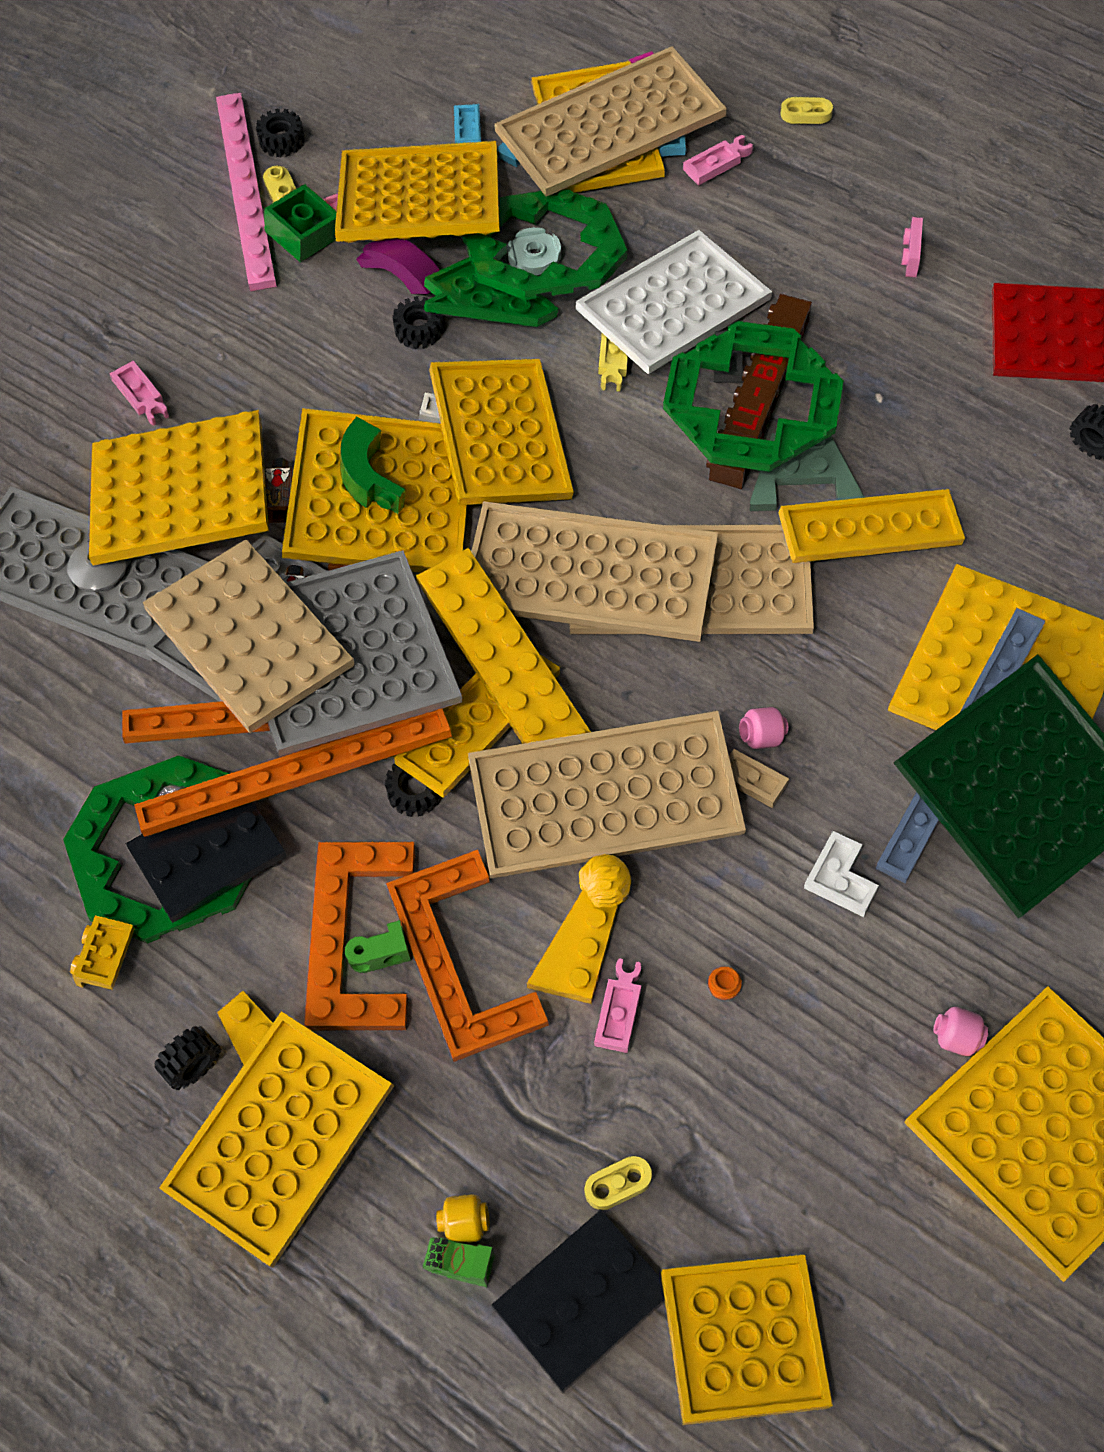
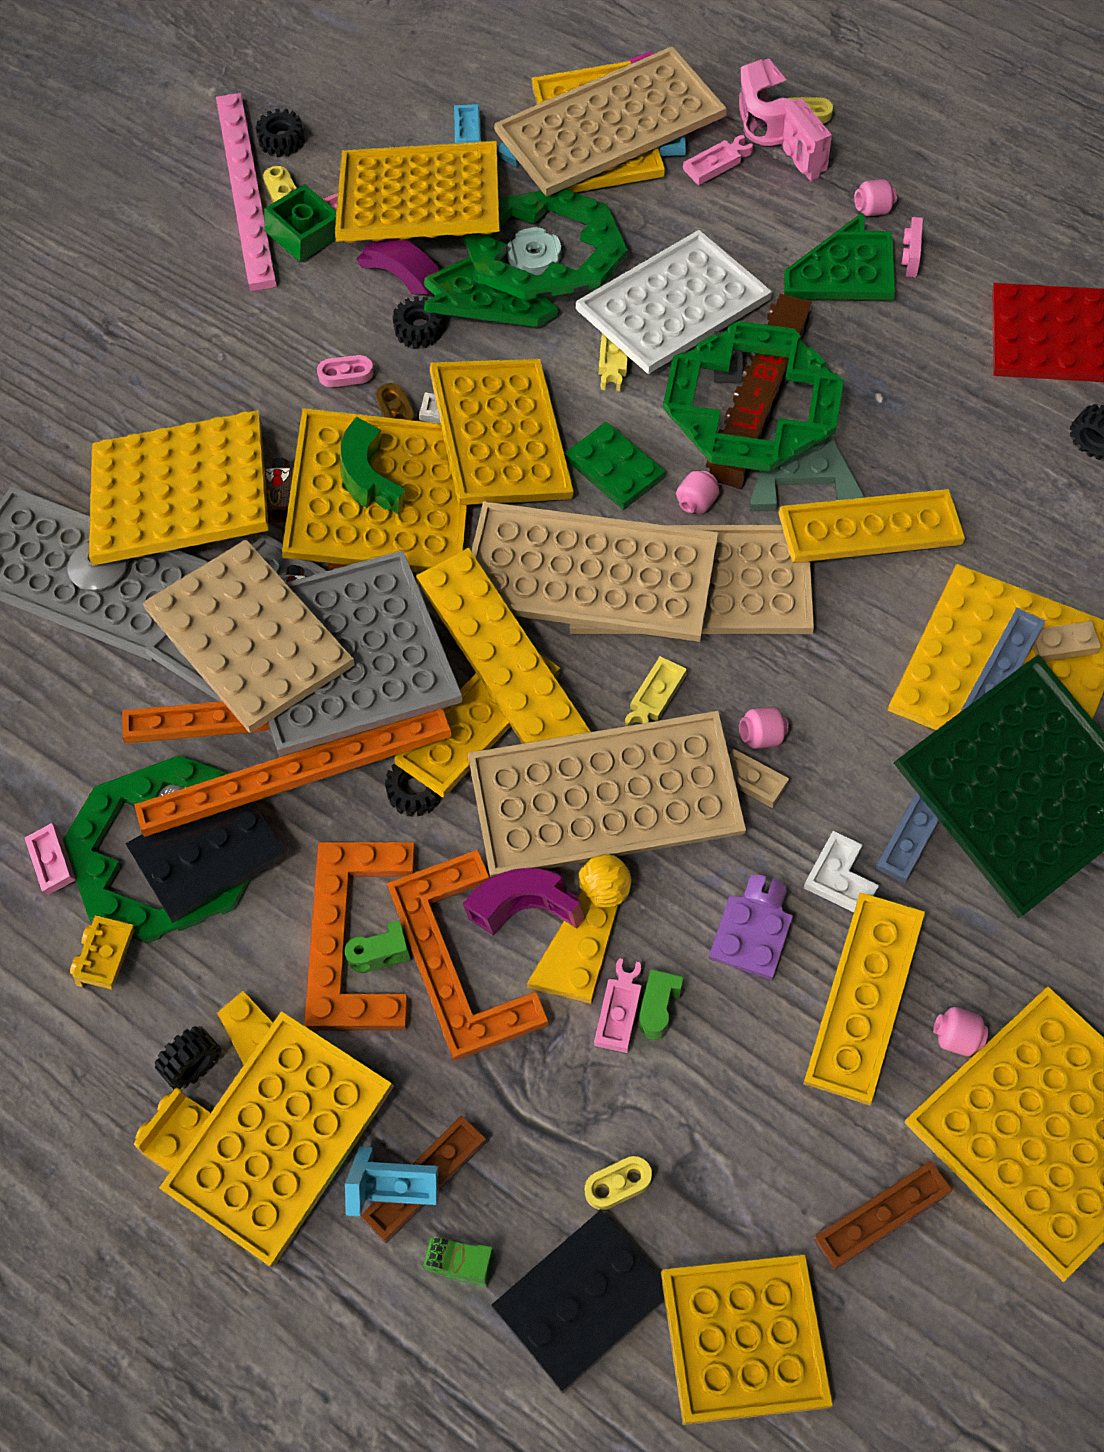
bright pink plate [110,360,169,426] -> none
yellow head [436,1194,490,1243] -> none
orange plate [708,967,742,1000] -> none
none -> bright pink plate [25,823,76,895]
none -> yellow bracket [134,1087,211,1173]
none -> bright pink plate [317,355,374,387]
none -> medium azure bracket [345,1146,439,1216]
none -> dark orange plate [360,1115,487,1244]
none -> pearl gold plate [376,383,414,421]
none -> magenta arch [462,868,585,936]
none -> green plate [564,421,665,511]
none -> light yellow plate [625,656,687,726]
none -> bright green leg [640,969,683,1040]
none -> bright pink head [676,471,720,514]
none -> medium lavender plate [709,875,793,980]
none -> bright pink piece [739,58,832,181]
none -> green wing [783,214,895,300]
none -> yellow plate [803,892,925,1106]
none -> dark orange plate [813,1161,953,1271]
none -> bright pink head [855,179,897,217]
none -> tan plate [1033,621,1101,662]

